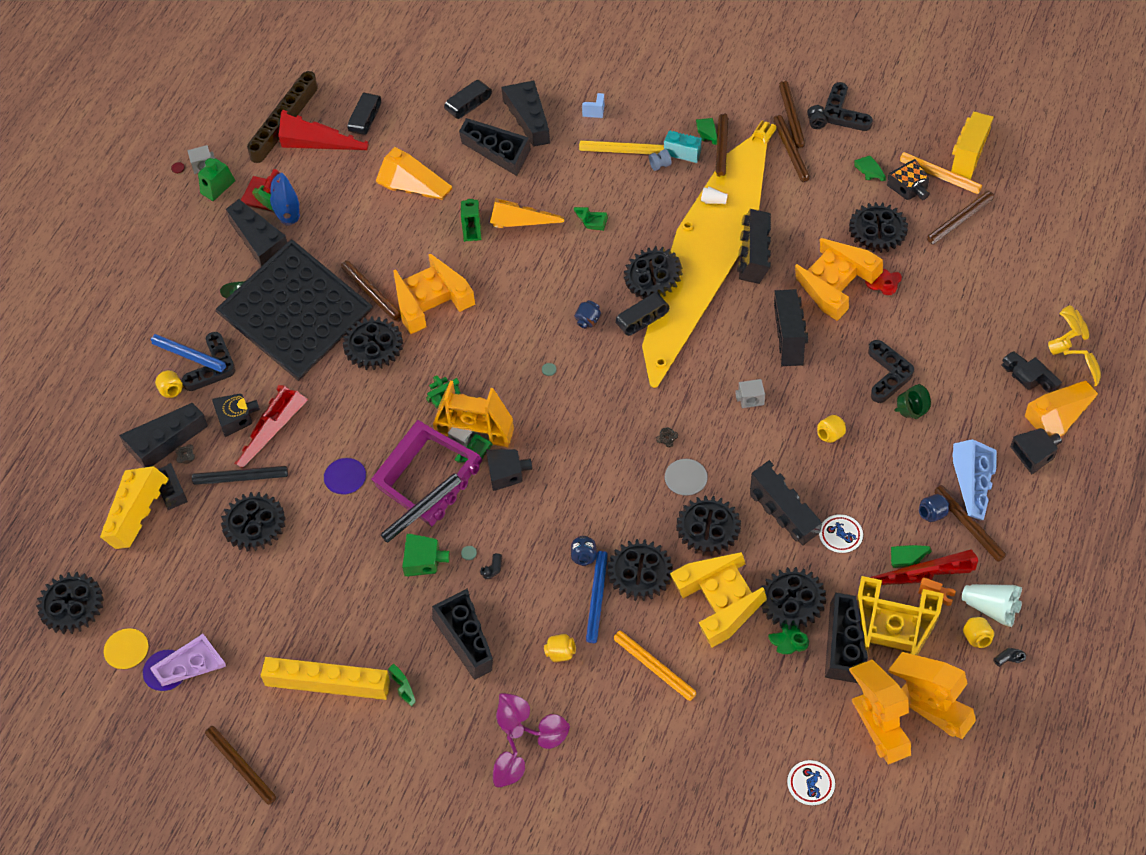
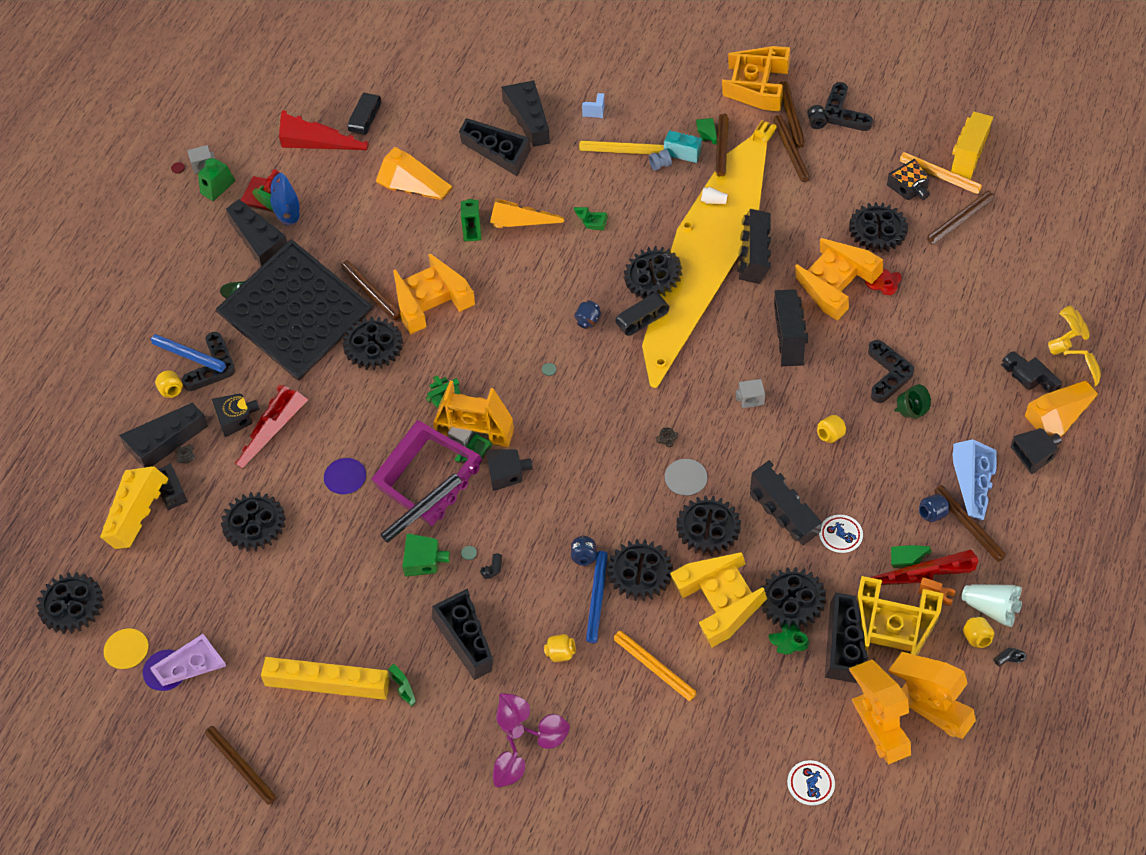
black axle [192,466,288,485] -> none
dark brown beam [247,71,318,163] -> none
black beam [444,79,492,119] -> none
green slope [854,155,886,181] -> none
none -> light orange wedge [722,46,790,111]

